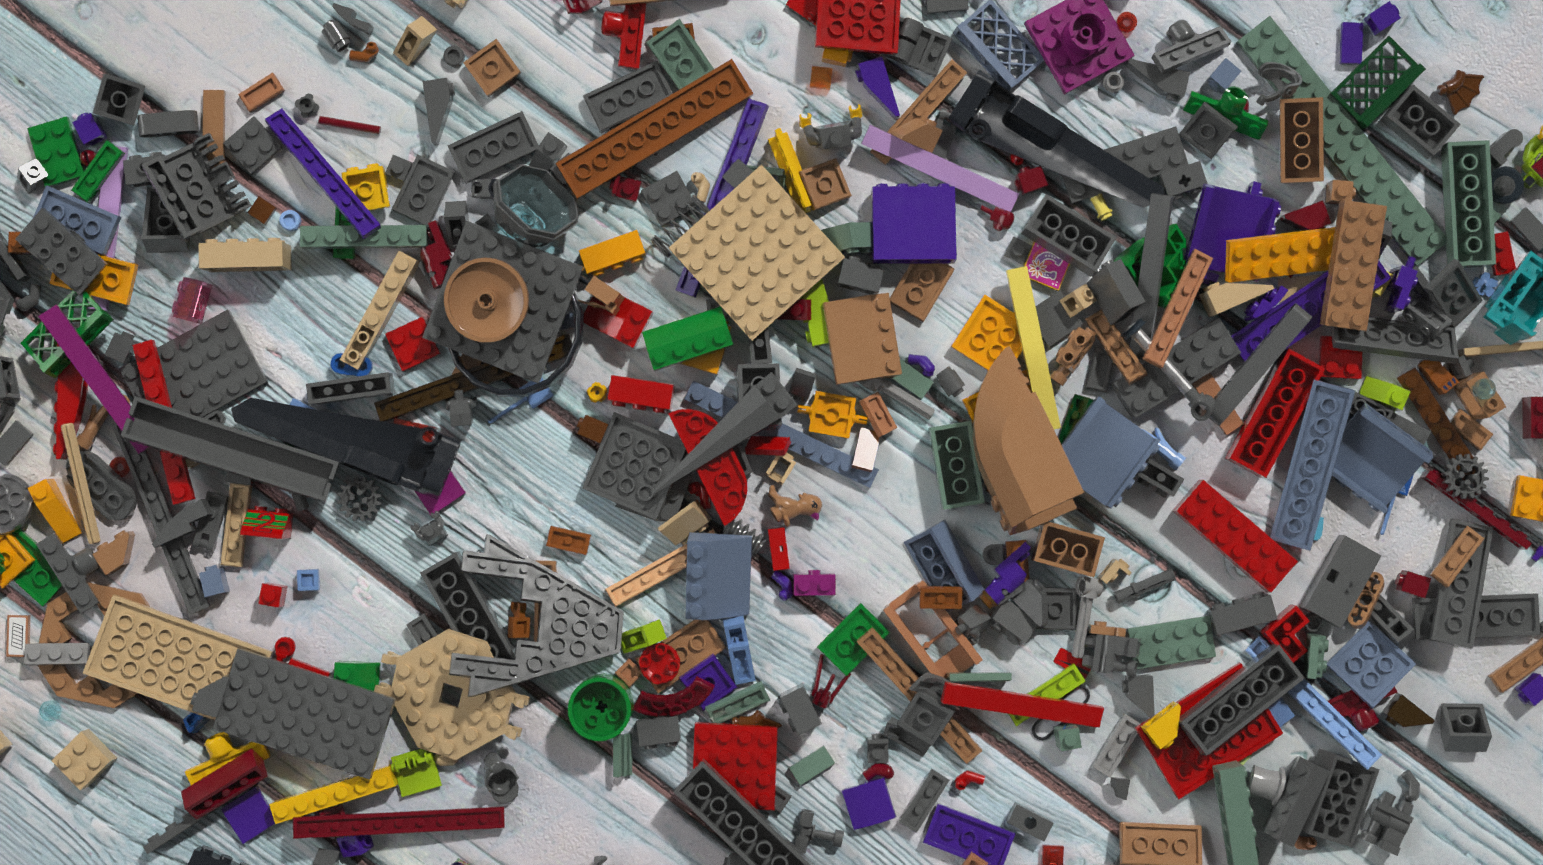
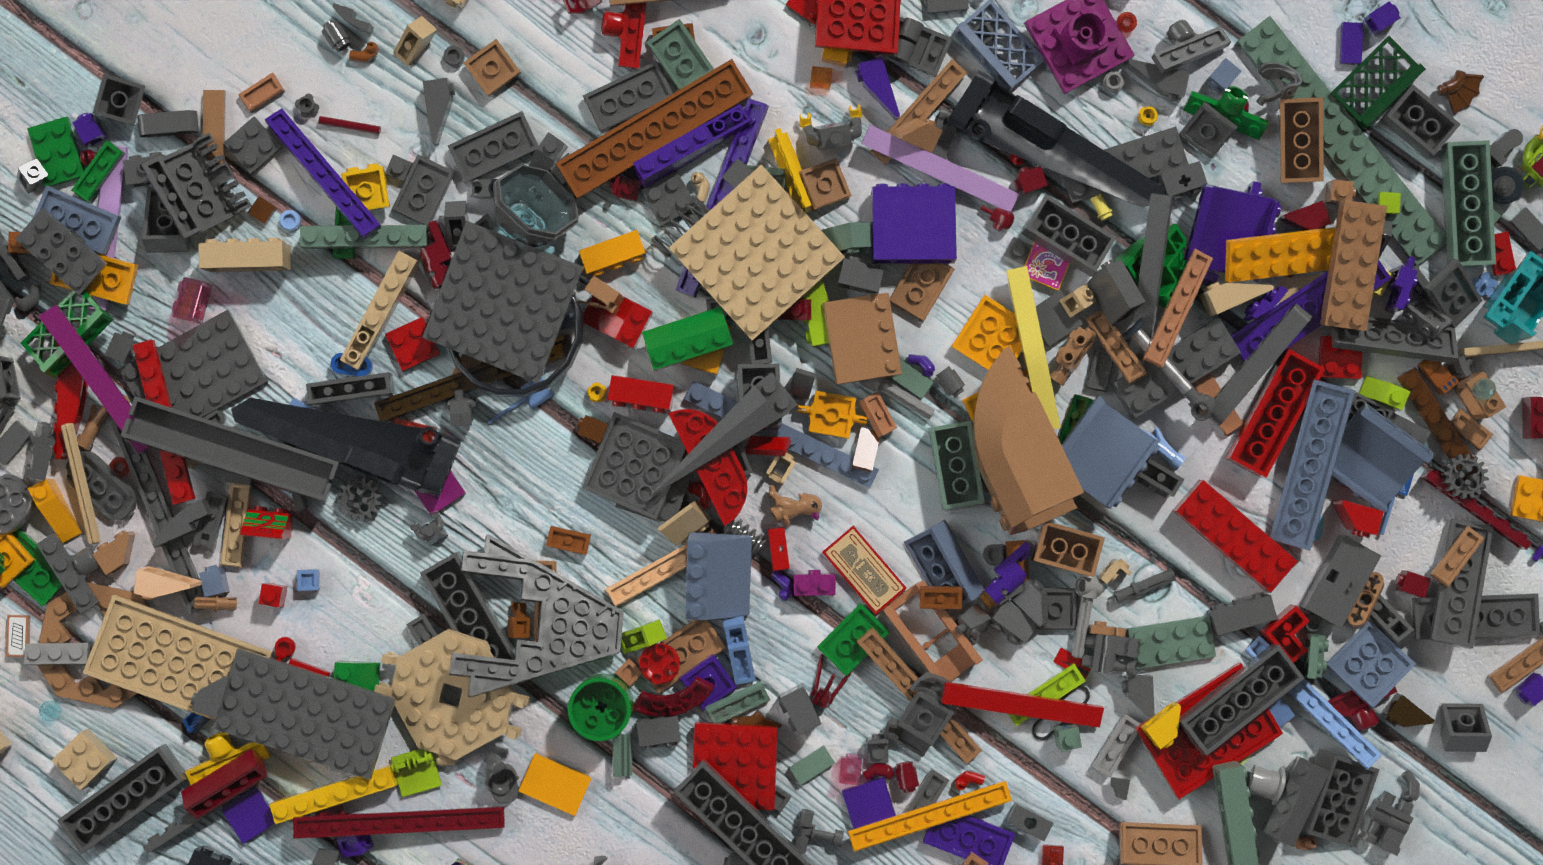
medium nougat dish [444,258,529,342] -> none
sand green tile [946,672,1012,682] -> none
none -> dark grey hips [22,421,55,481]
none -> dark grey brick [57,744,188,854]
none -> light nougat slope [134,566,202,600]
none -> medium nougat axle [194,595,237,612]
none -> light orange tile [518,752,592,816]
none -> dark purple slope [633,104,751,189]
none -> tile [822,525,907,615]
none -> clear pink brick [838,753,862,785]
none -> light orange tile [847,781,1012,852]
none -> dark red brick [895,761,919,793]
none -> yellow plate [1138,106,1158,126]
none -> red slope [1332,500,1384,538]
none -> lime tile [1378,192,1401,214]

